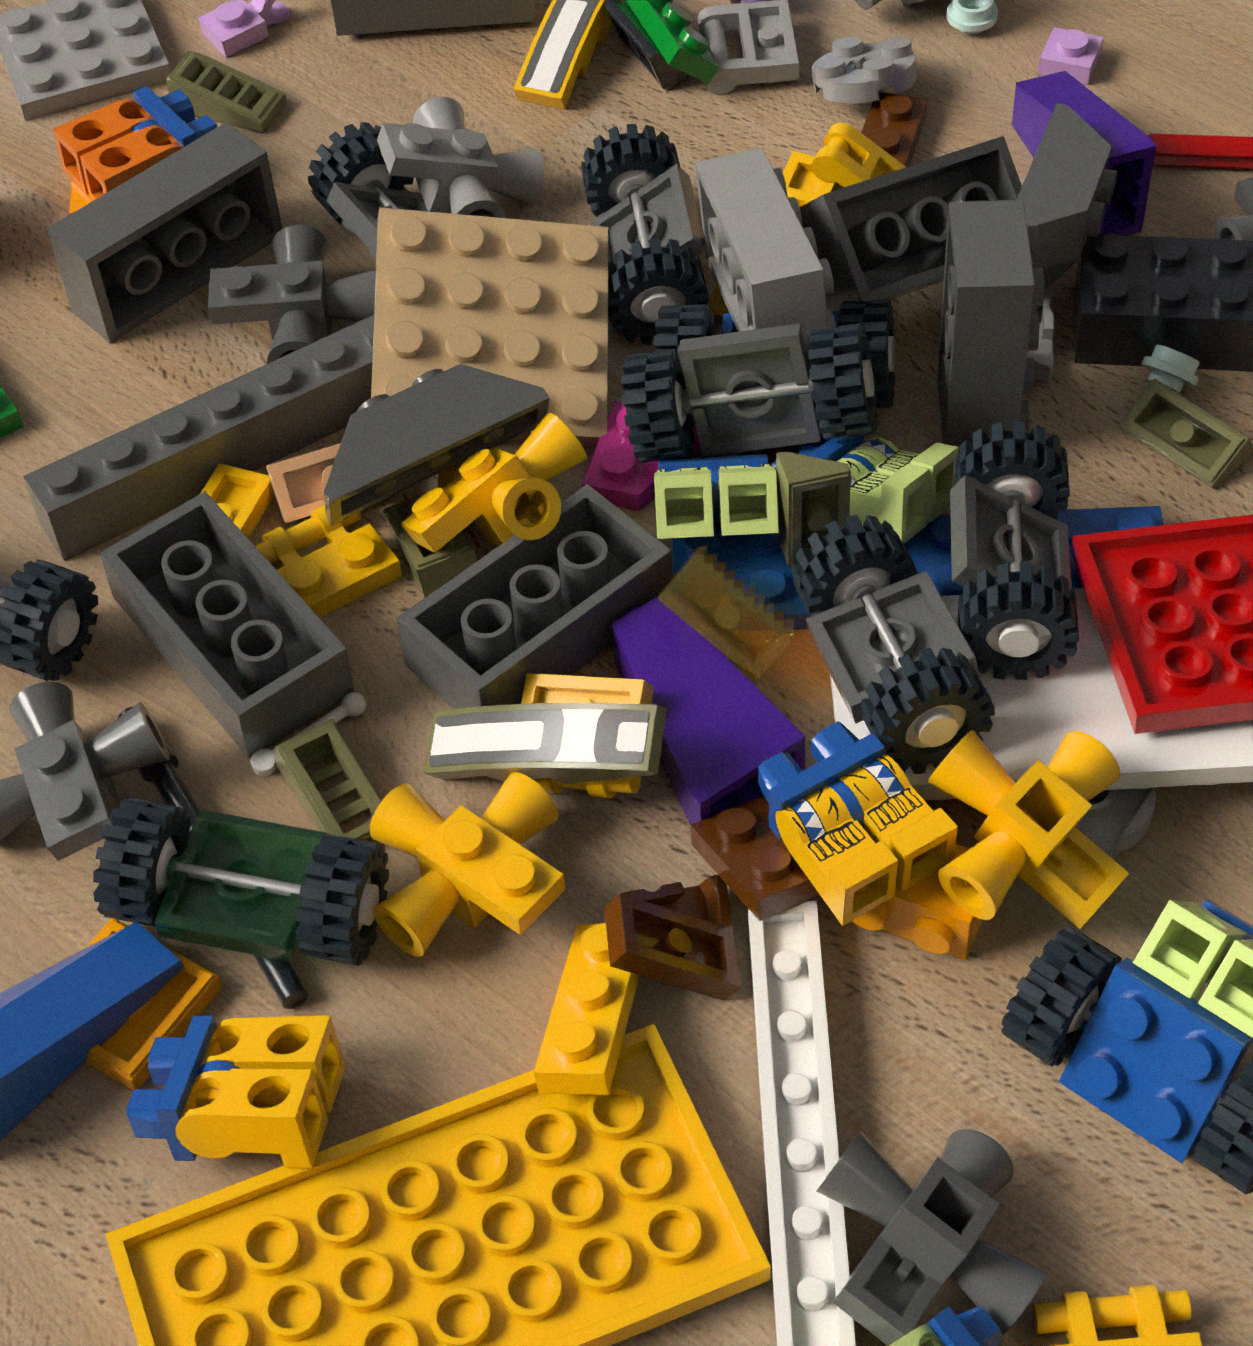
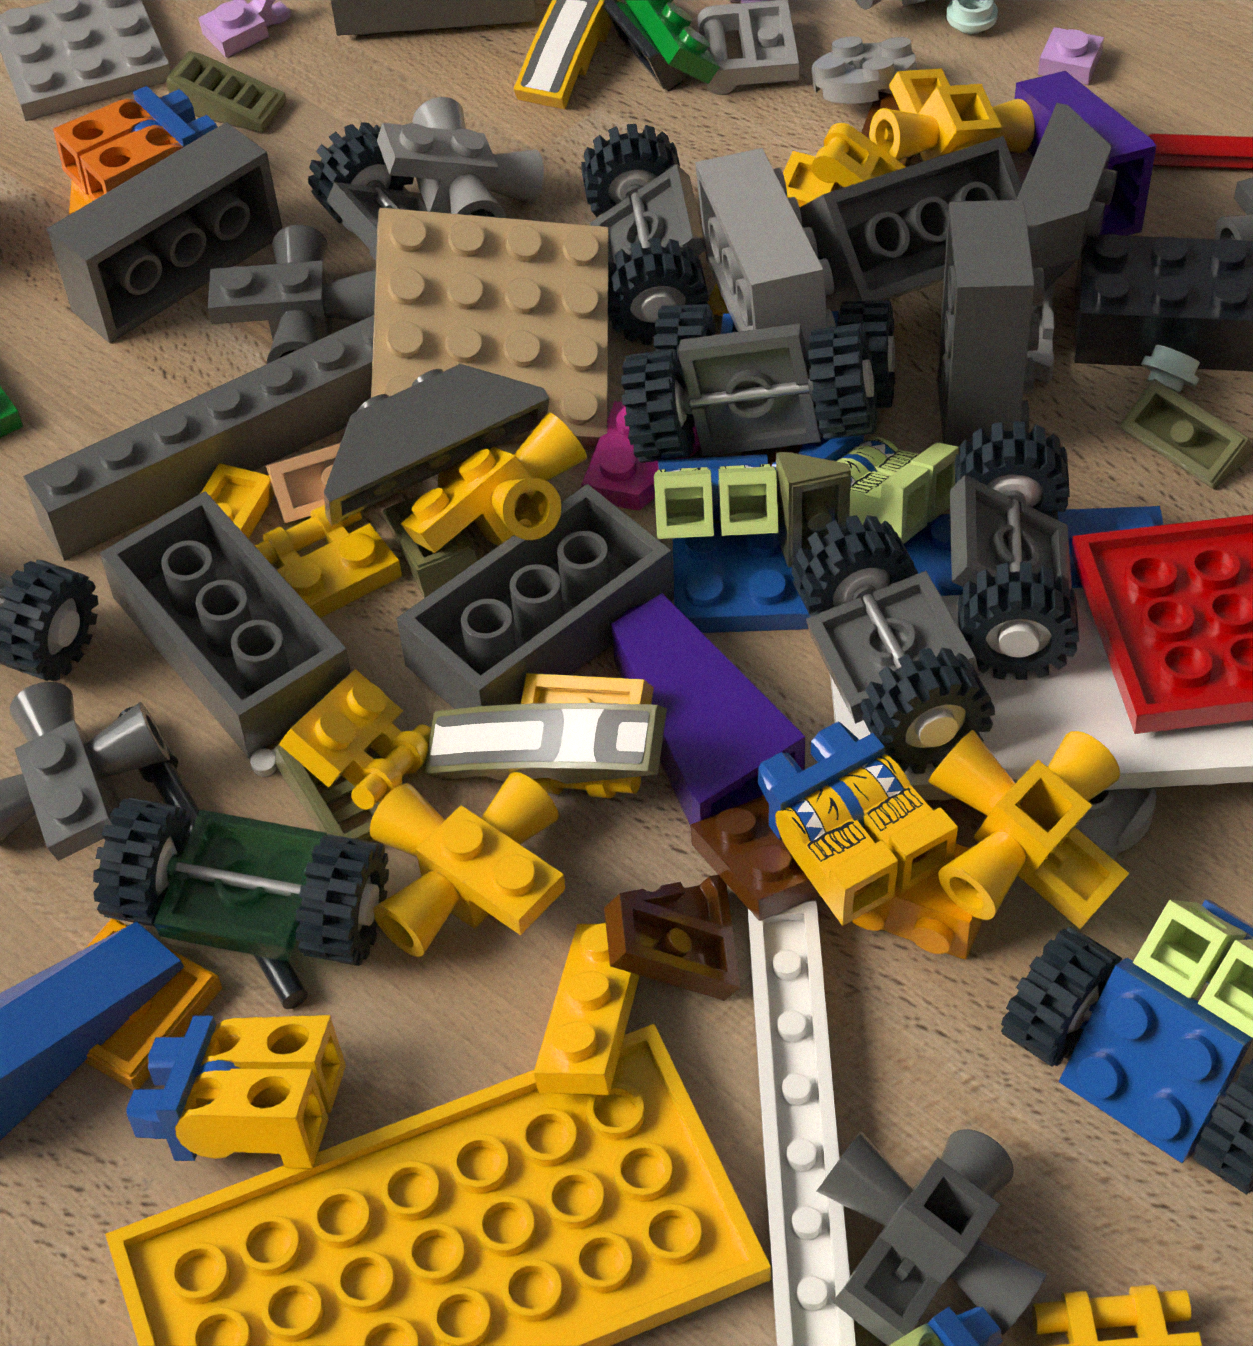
clear yellow brick [658,546,795,681] -> none
none -> yellow plate [279,669,431,810]
none -> yellow brick [869,68,1035,161]

